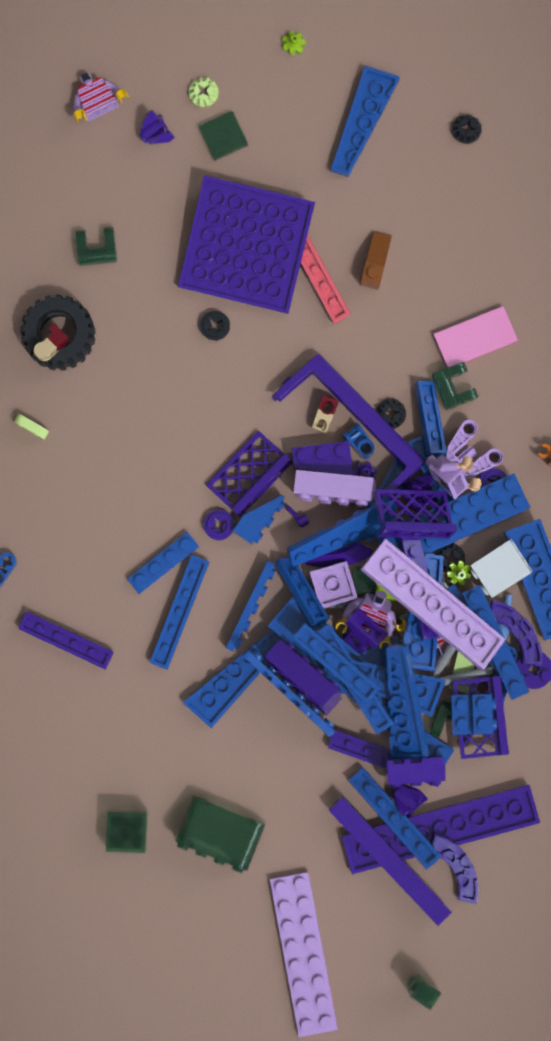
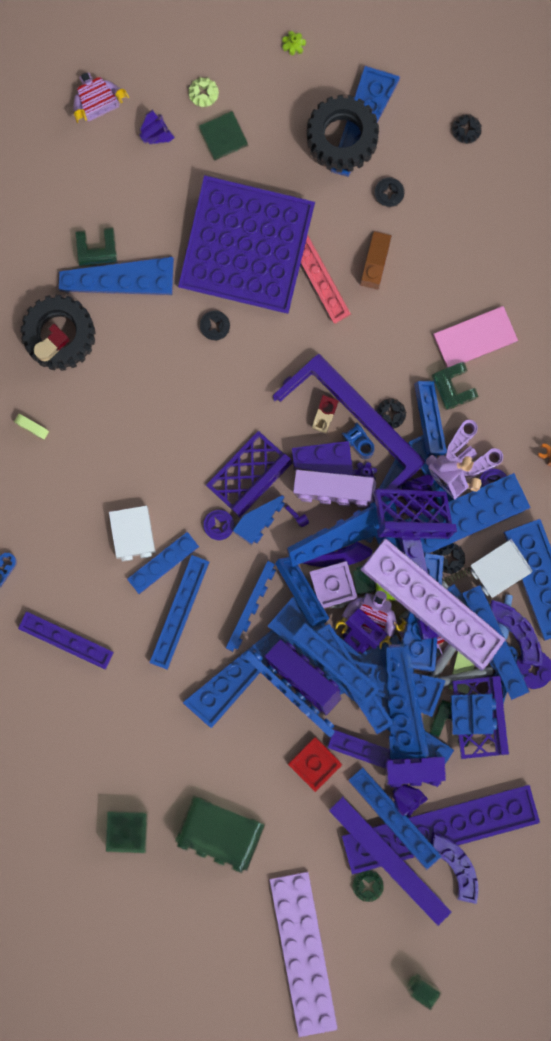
lime plant [446,560,471,585] -> none
none -> blue wing [59,257,174,295]
none -> white brick [109,506,156,562]
none -> red plate [288,737,343,792]
none -> black tyre [307,95,379,172]
none -> clear green gear [353,870,384,902]
none -> black gear [374,178,405,208]

